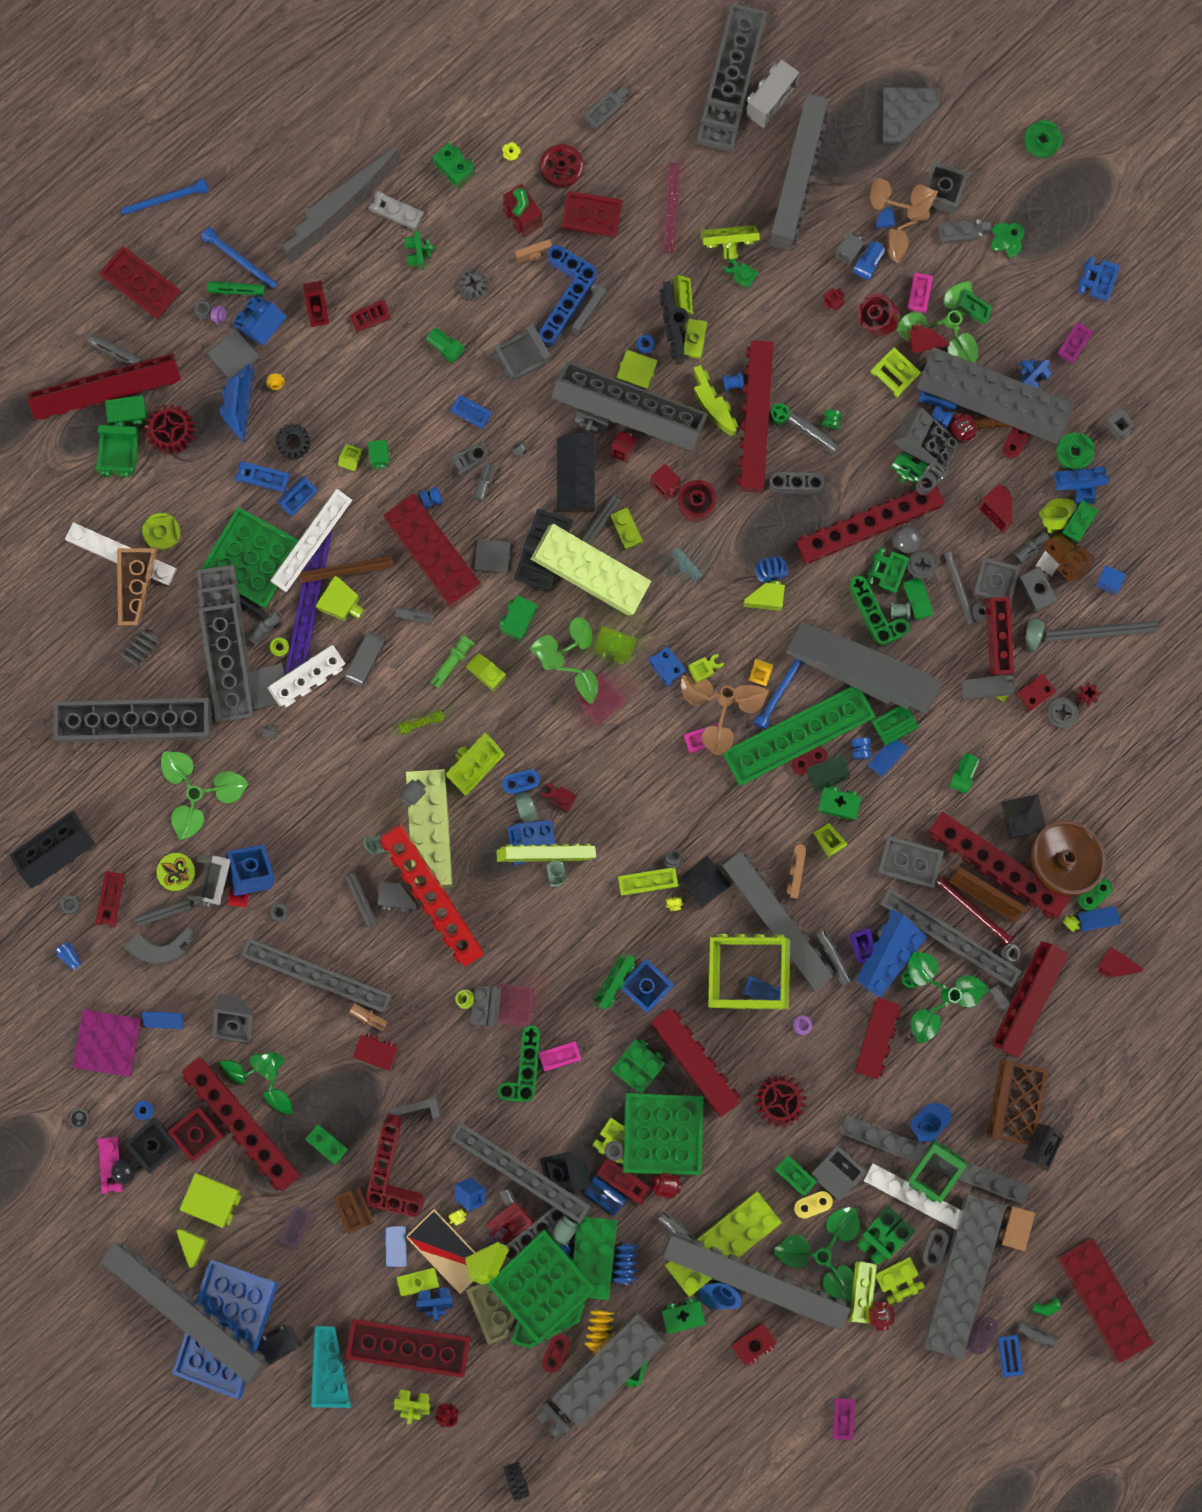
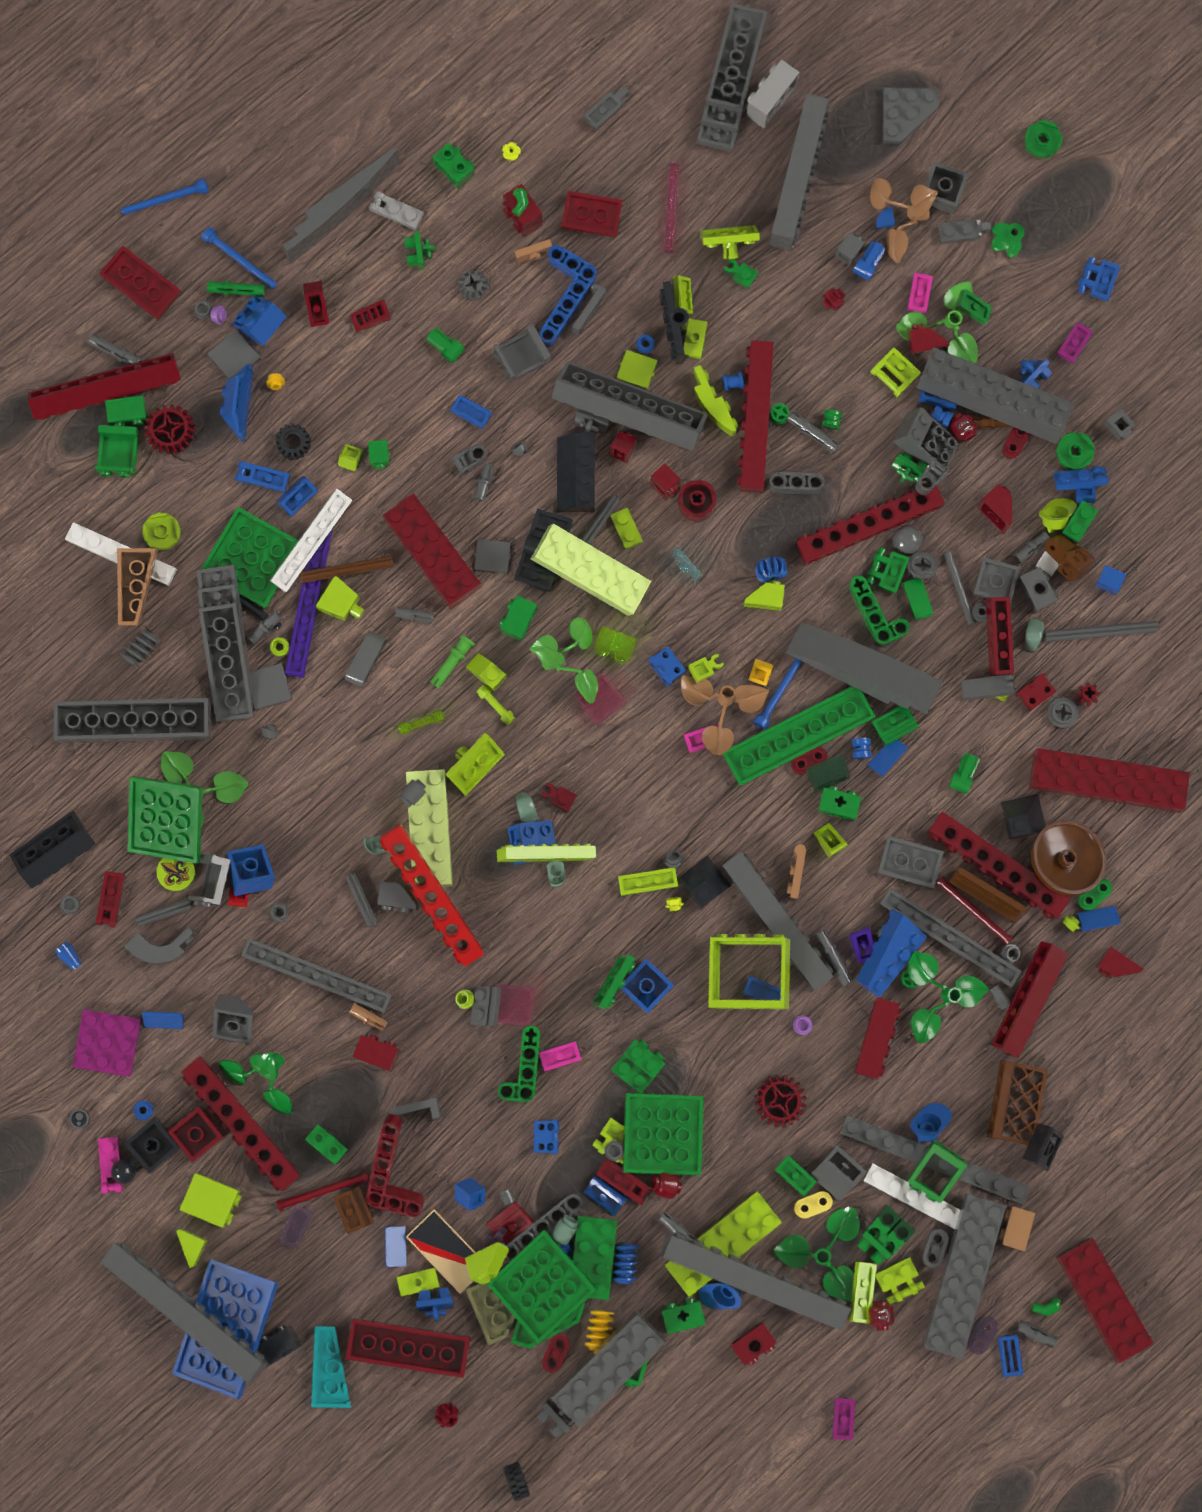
white brick [267,645,345,707] -> none
lime hips [394,1390,430,1425] -> none
blue wheel [419,486,443,509] -> none
neon yellow plate [448,1208,467,1225] -> none
dark grey plate [450,1122,591,1224] -> none
blue plate [502,769,540,794] -> none
dark red plate [539,144,584,187] -> none
black slope [540,1152,592,1192] -> none
dark red brick [650,1008,741,1117] -> none
dark red brick [857,293,900,336] -> none
sand green bush [889,602,910,619] -> none
none -> green plate [128,776,203,864]
none -> dark red bar [276,1170,370,1212]
none -> lime bar [477,684,515,726]
none -> blue piece [534,1119,559,1155]
none -> dark red brick [1029,748,1190,813]

